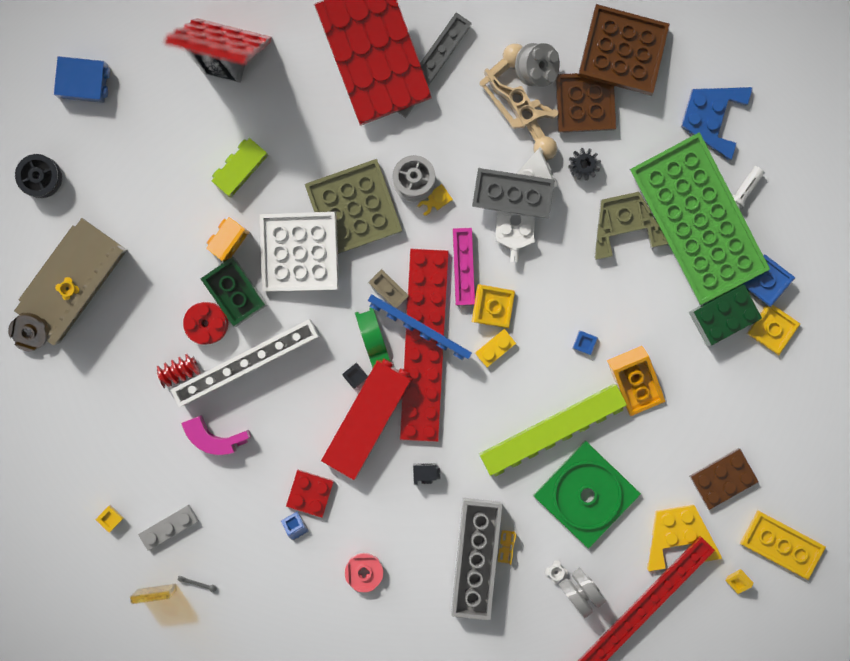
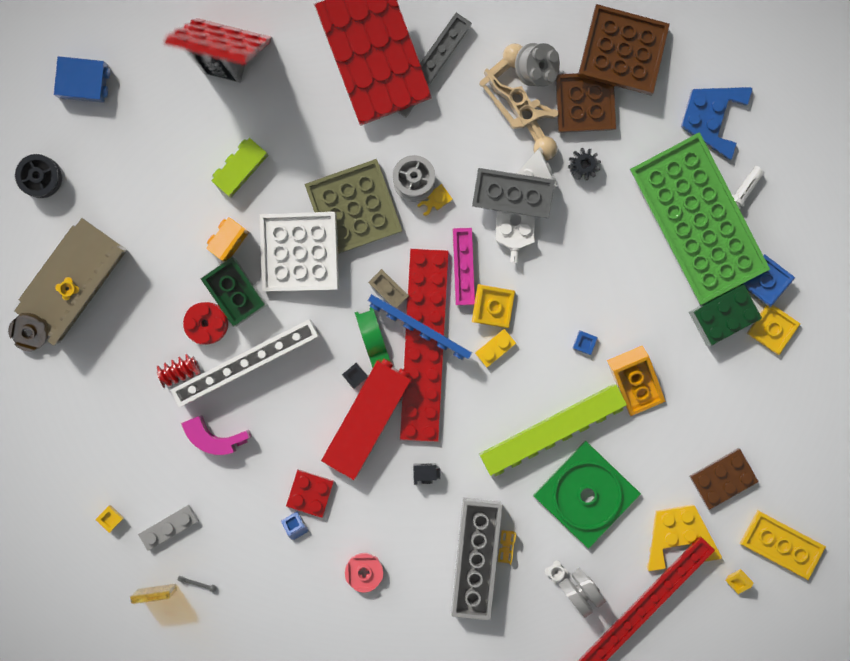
olive wing [595,192,668,260] -> none

